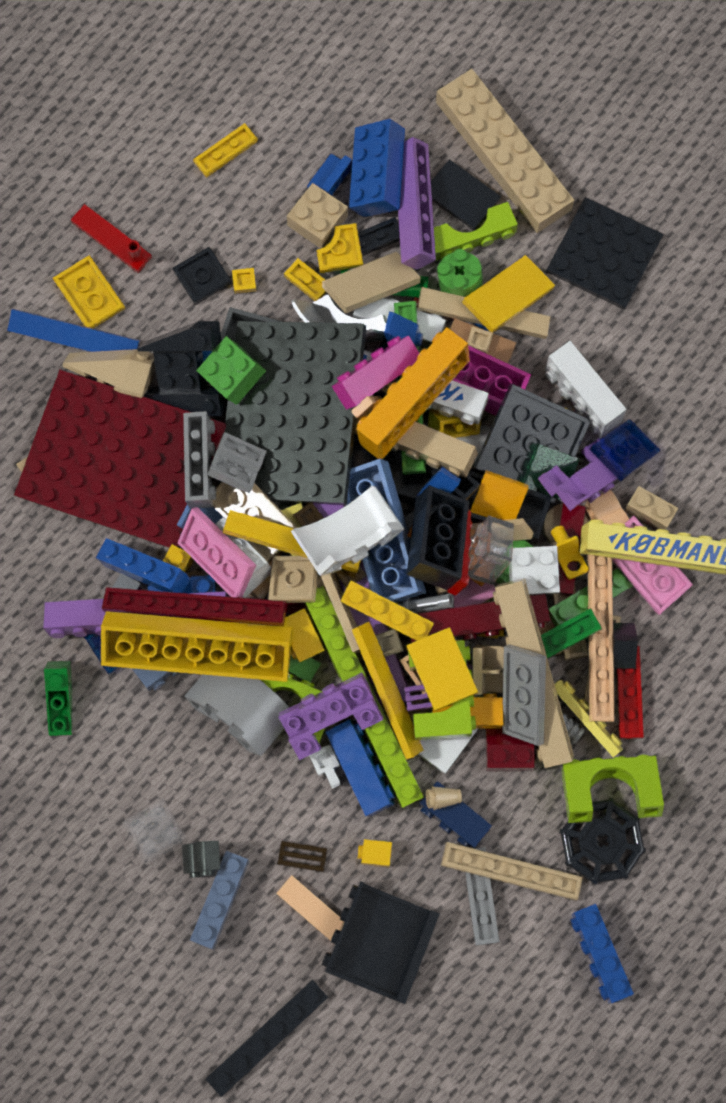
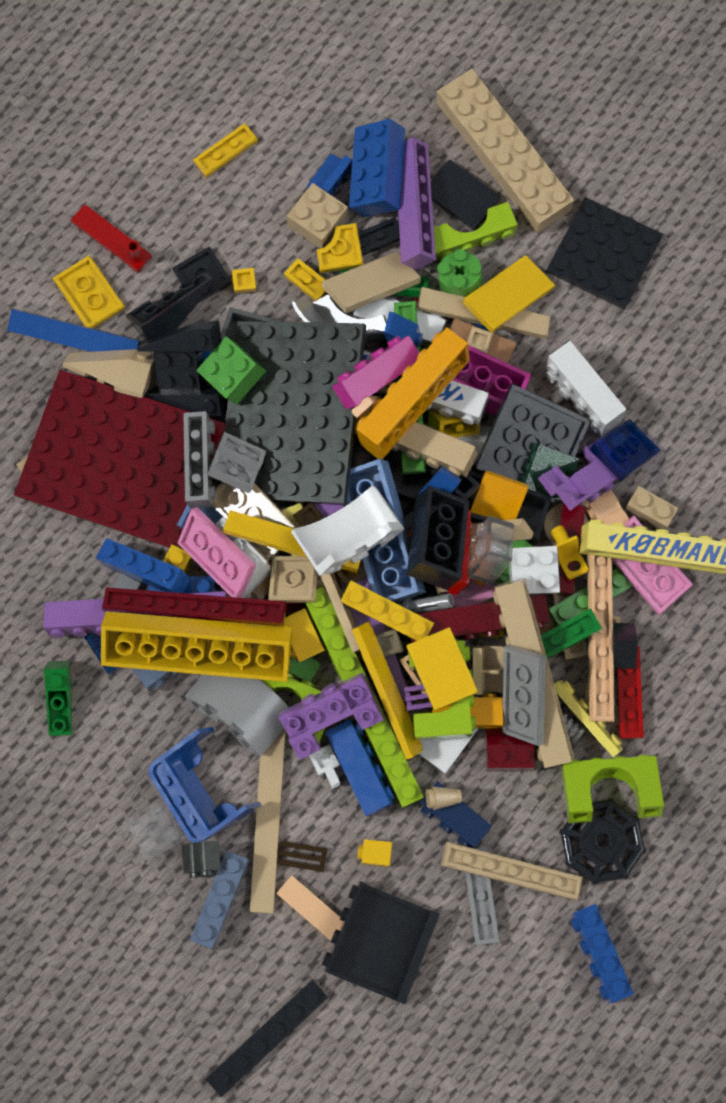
none -> black wedge [125,272,215,342]
none -> blue windscreen [148,727,261,843]
none -> tan tile [250,729,286,914]

